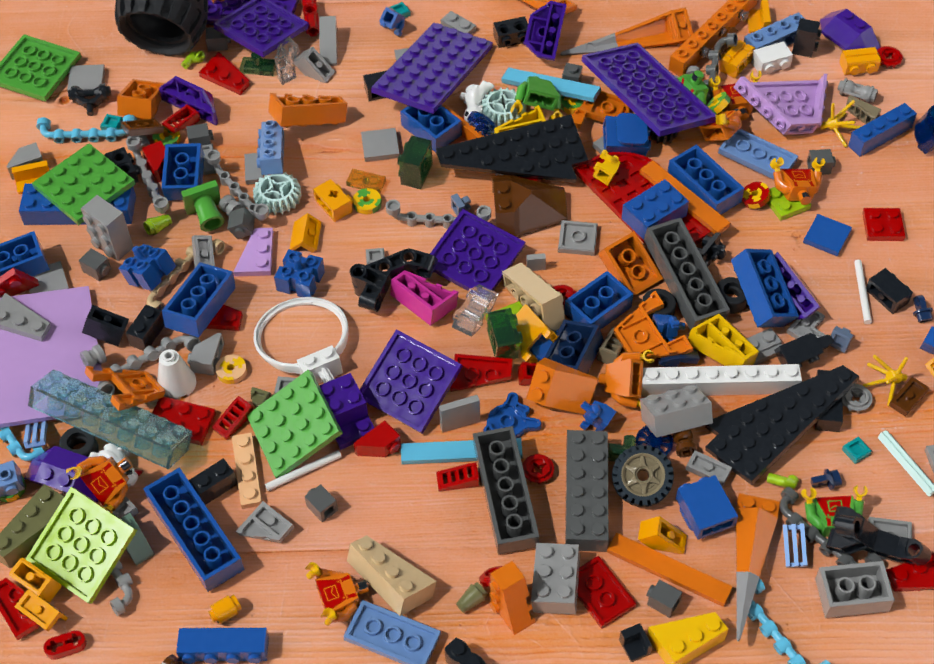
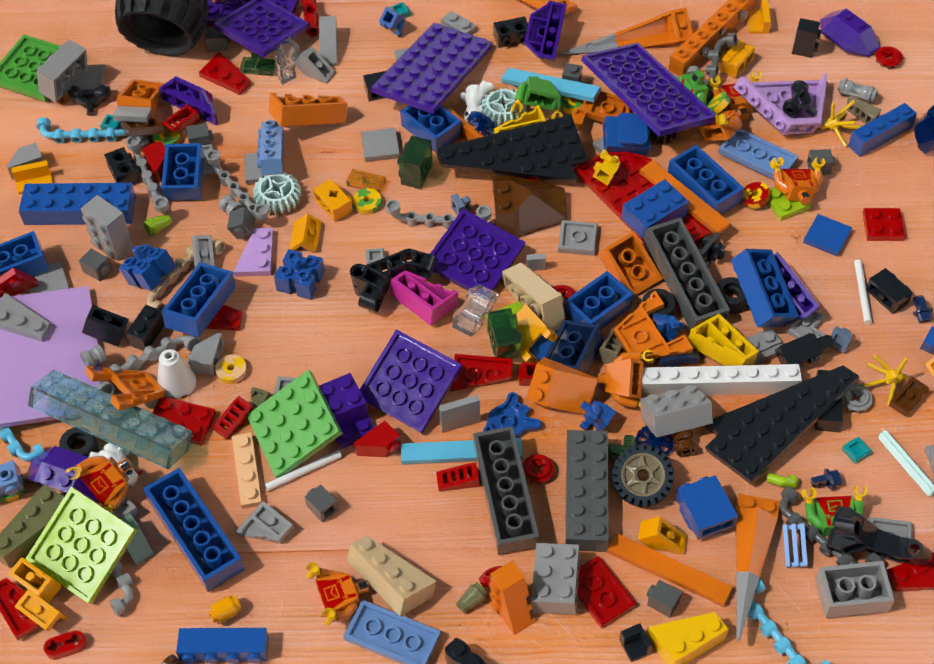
light blue tile [23,421,48,449] -> none
bright green plate [32,143,136,226] -> none
lime arm [181,51,205,69] -> none
bright green plant [181,180,225,231] -> none
black brick [189,458,238,505] -> none
white brick [253,297,349,383] -> none
light grey plate [685,450,732,487] -> none
medium blue brick [744,12,805,50] -> none
white brick [751,41,793,75] -> none
light orange brick [839,47,881,75] -> none
none -> light grey brick [37,39,88,102]
none -> light grey tile [113,106,152,122]
none -> black piece [782,80,817,116]

